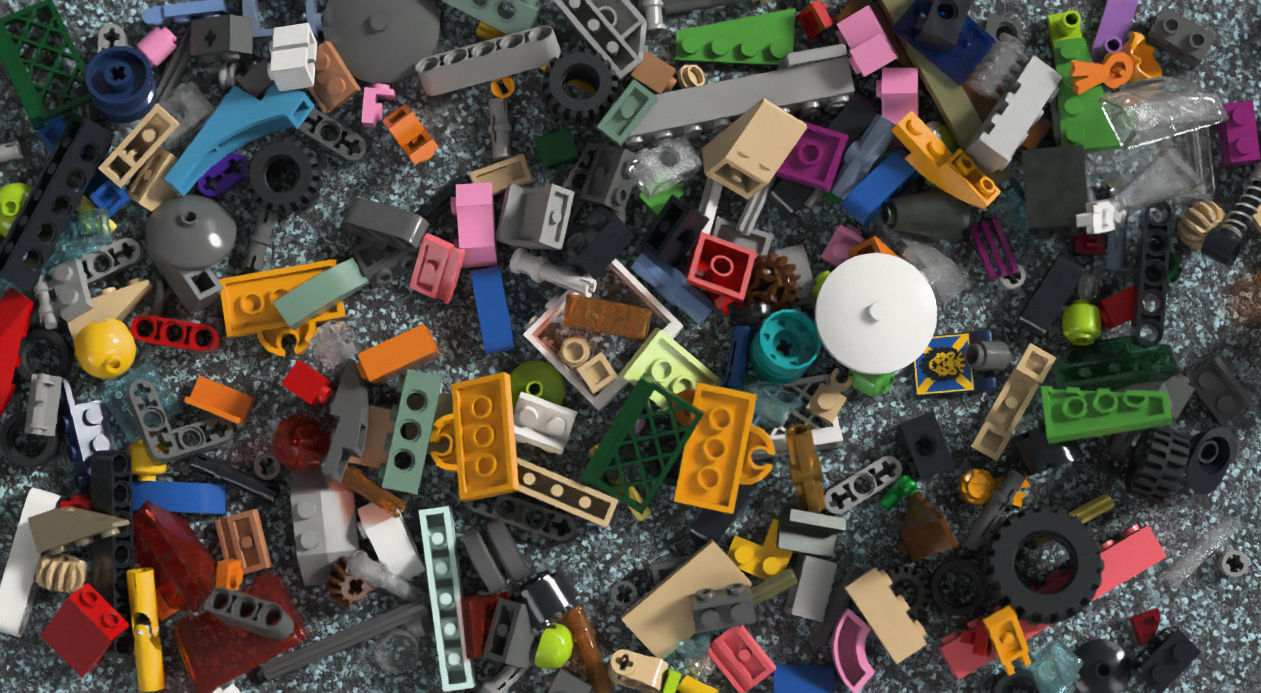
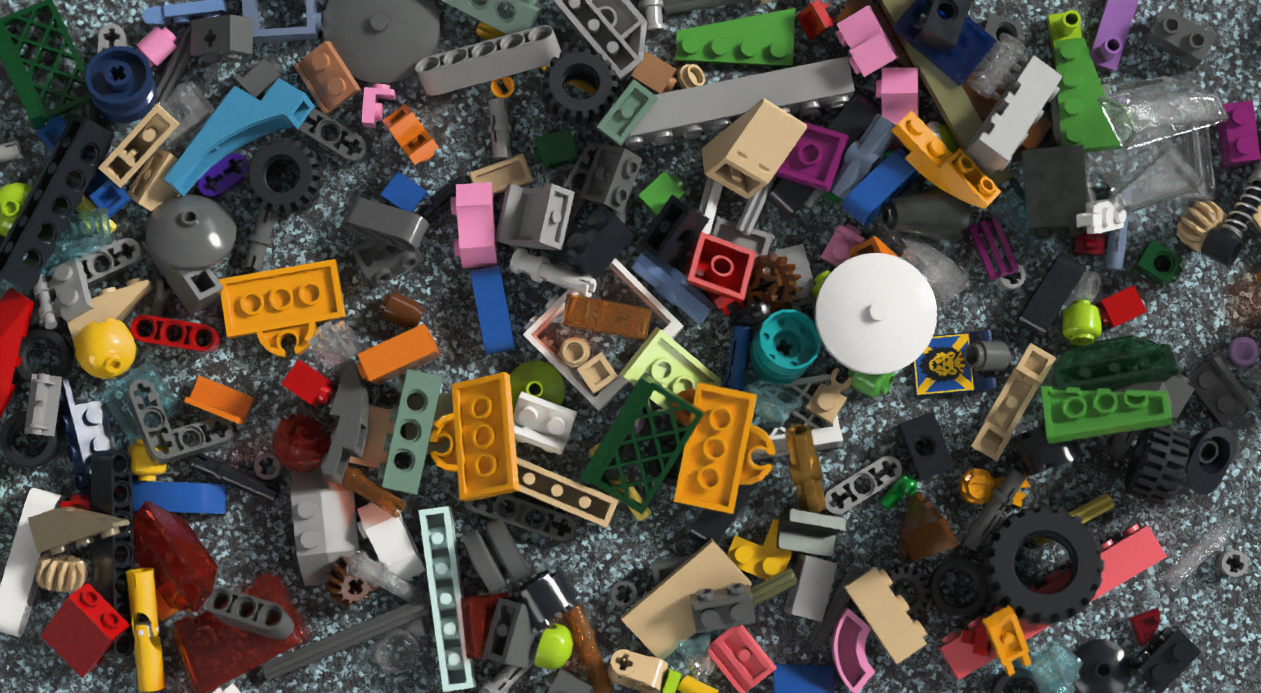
nougat plate [214,509,272,575] -> none
orange plate [215,558,243,591] -> none
light grey bush [219,63,239,90] -> none
white piece [267,23,317,92] -> none
sand green slope [273,257,370,331] -> none
coral plate [409,233,466,304] -> none
clear brick [628,135,703,199] -> none
light grey tile [777,44,848,70] -> none
orange piece [1068,51,1133,94] -> none
light orange hair [1121,32,1162,85] -> none
black beam [1130,199,1172,349] -> none
none -> reddish brown brick [379,291,425,330]
none -> blue panel [380,171,429,212]
none -> lavender tile [1227,337,1259,367]

